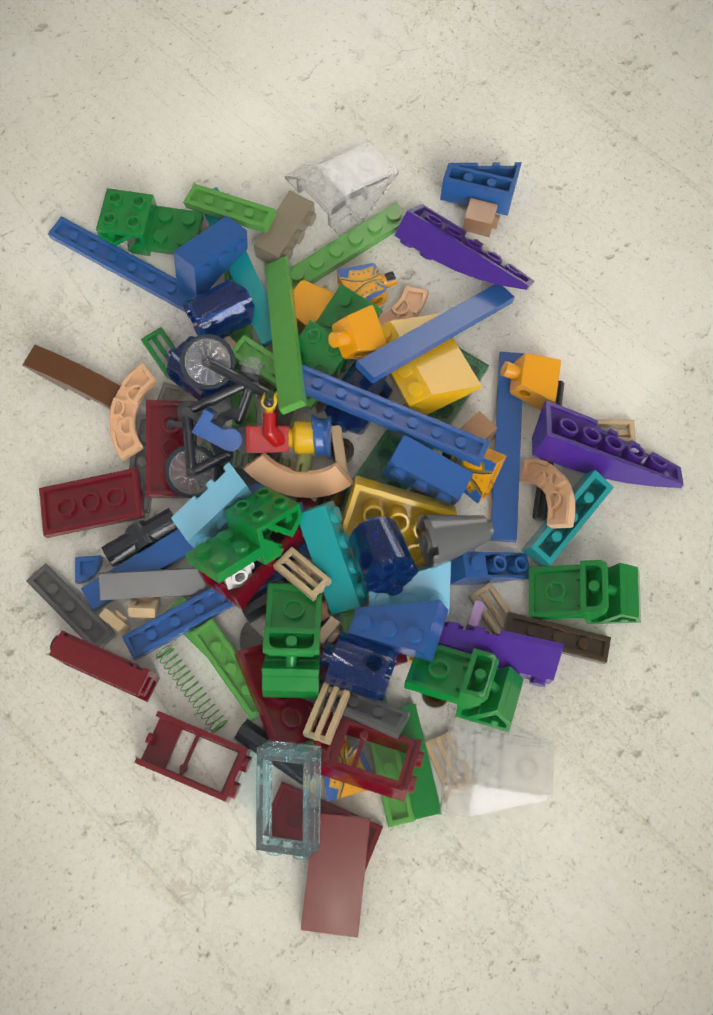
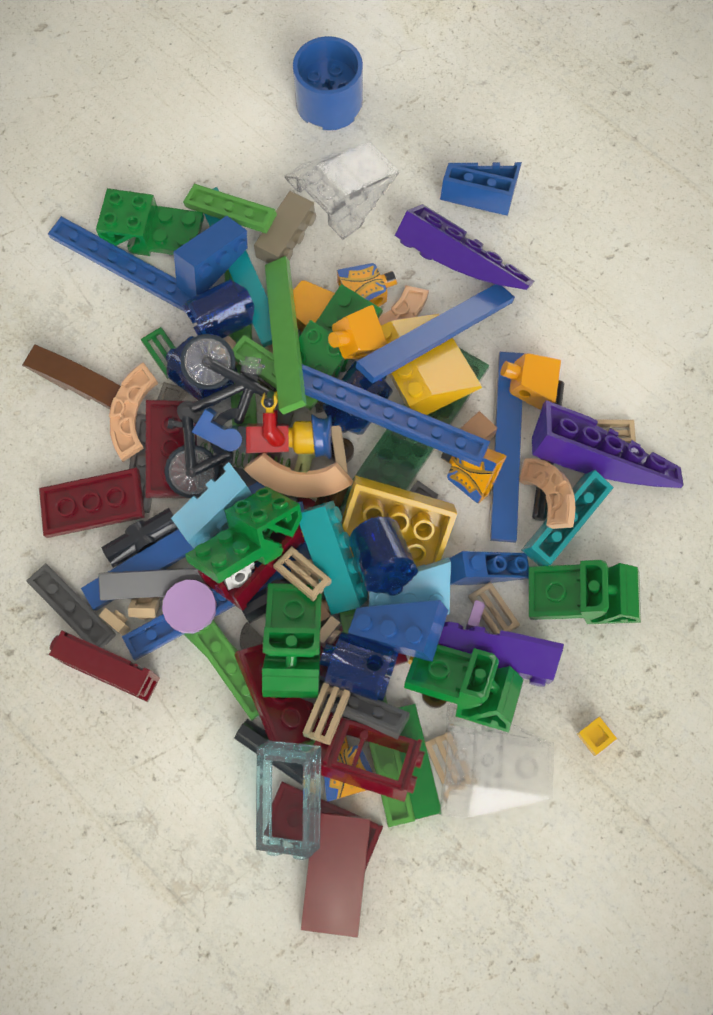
blue tile [75,555,103,584] -> none
dark red door [134,711,253,803] -> none
bright green piece [156,645,228,733] -> none
bright green plate [290,202,405,289] -> none
blue wedge [381,435,473,506] -> none
dark grey cone [416,515,494,569] -> none
medium nougat brick [463,198,500,237] -> none
dark brown tile [503,612,611,664] -> none
none -> lavender tile [162,580,217,634]
none -> blue brick [293,36,363,130]
none -> yellow plate [577,716,617,756]

